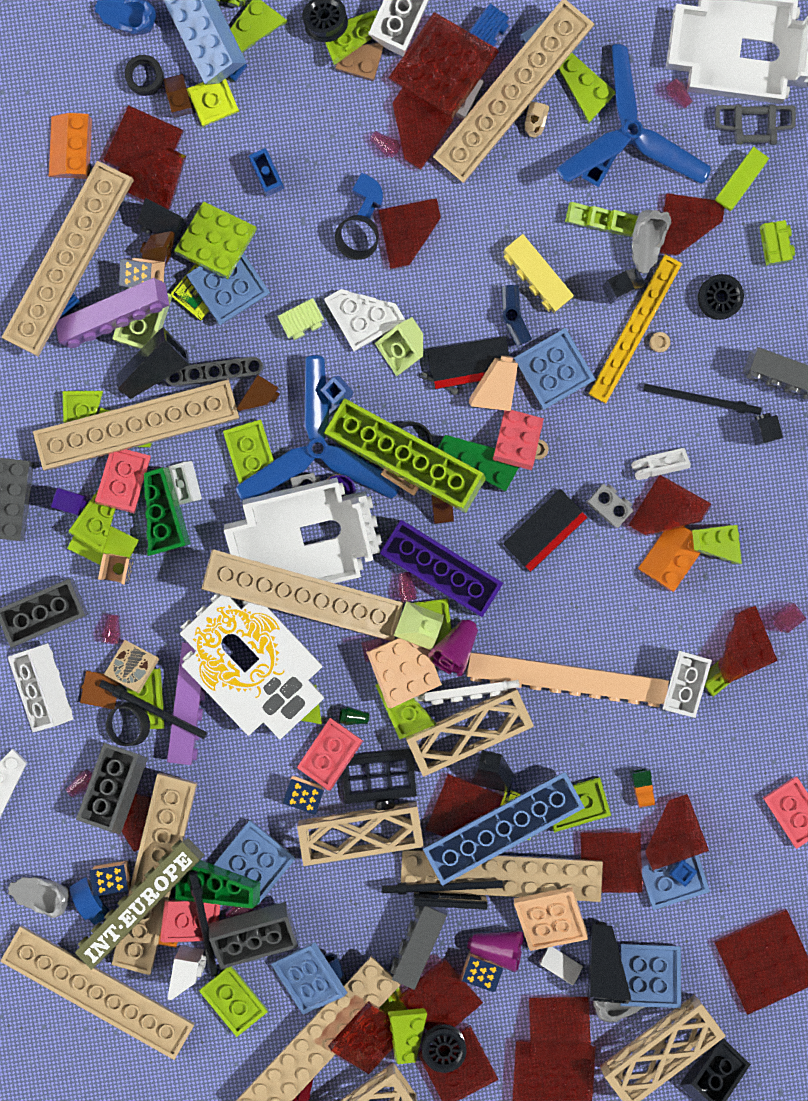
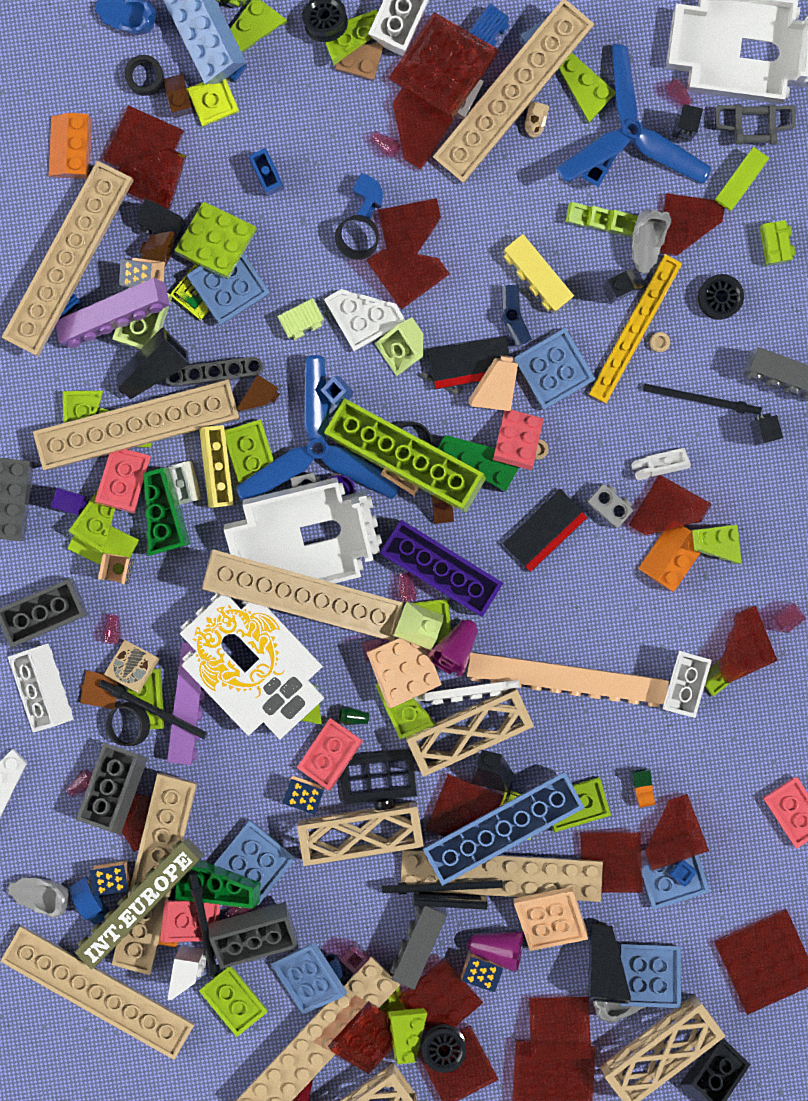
white slope [539,947,583,985] -> none
none -> light yellow brick [199,425,233,508]
none -> clear pink brick [341,941,369,974]
none -> clear red plate [366,248,450,310]
none -> black brick [671,104,703,143]

